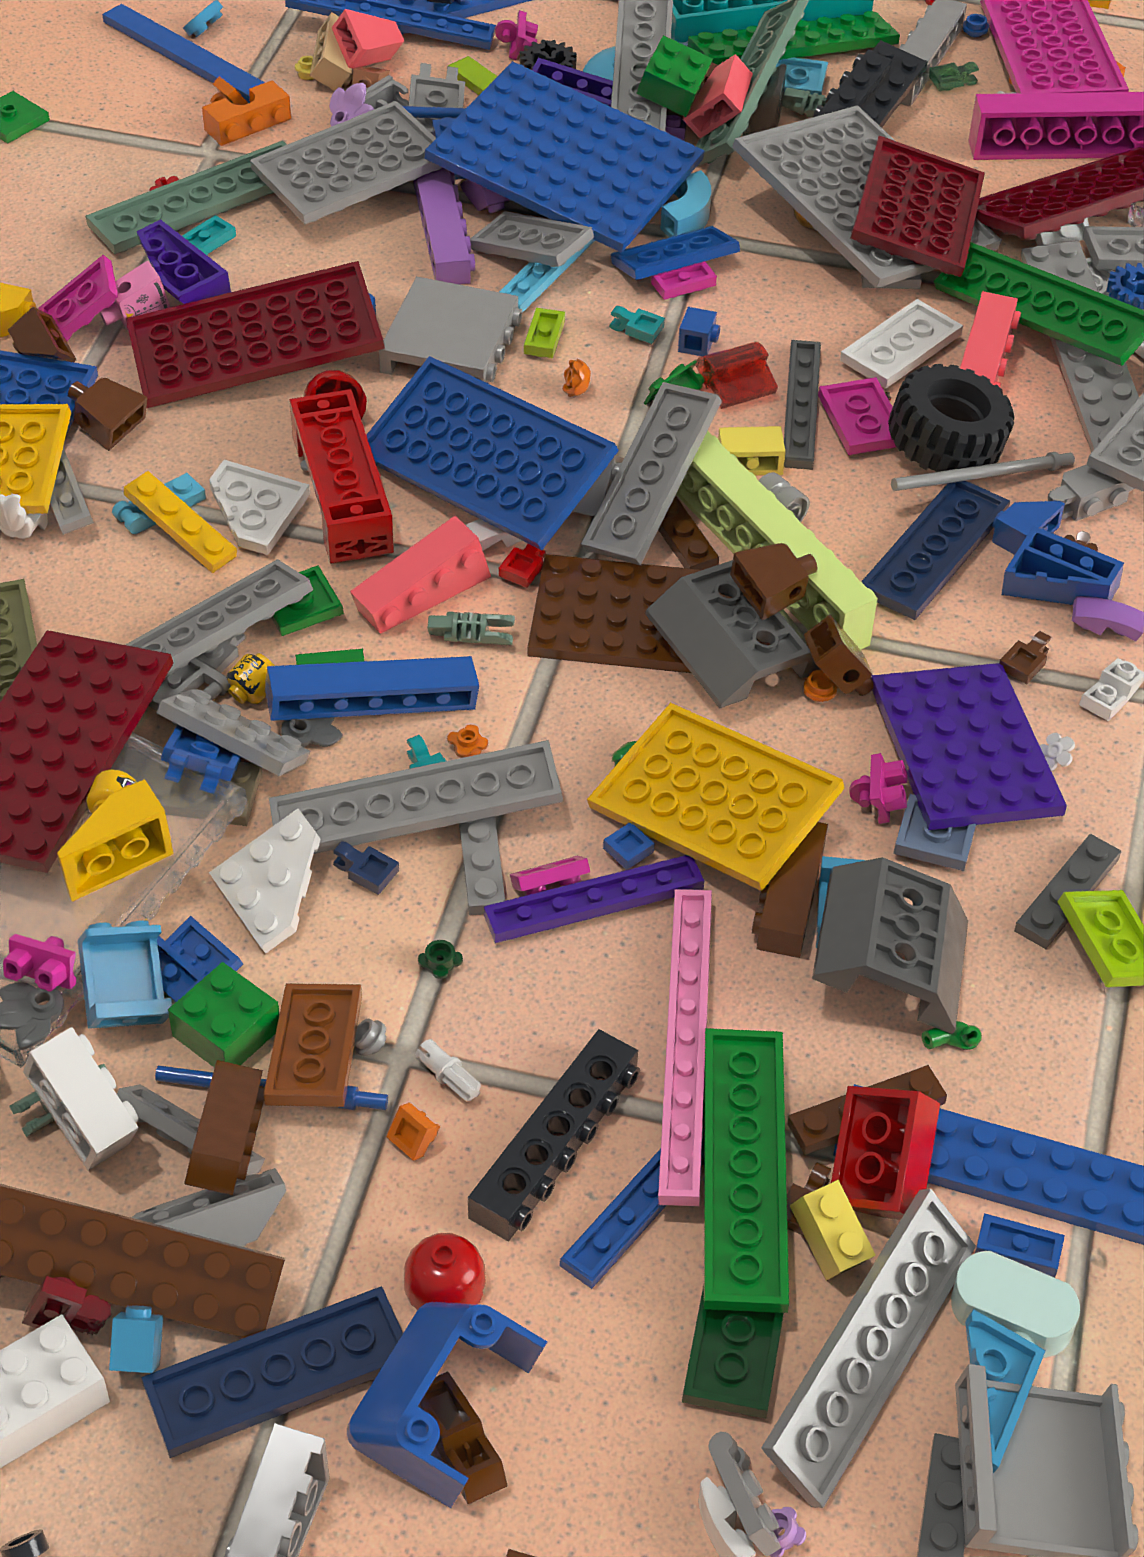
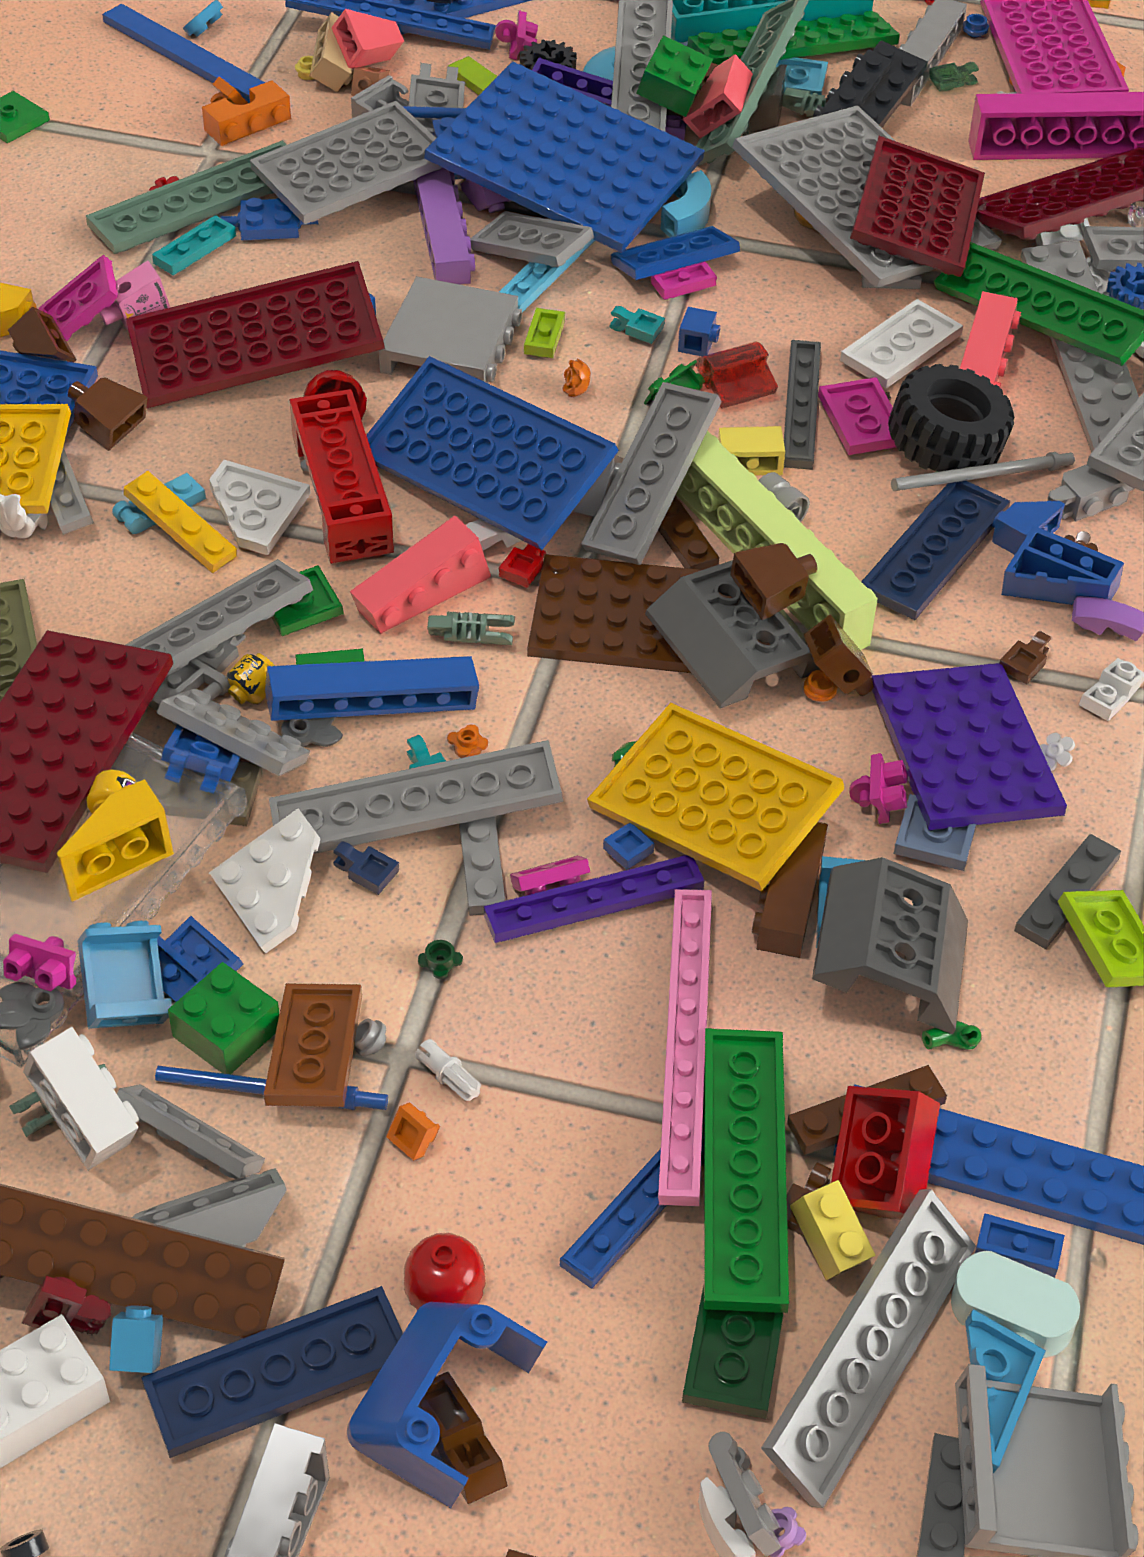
dark purple wedge [136,219,231,304] -> none
reddish brown brick [184,1060,265,1195] -> none
lavender plate [329,83,374,127] -> none
black brick [468,1029,640,1242] -> none
none -> blue plate [220,198,319,240]

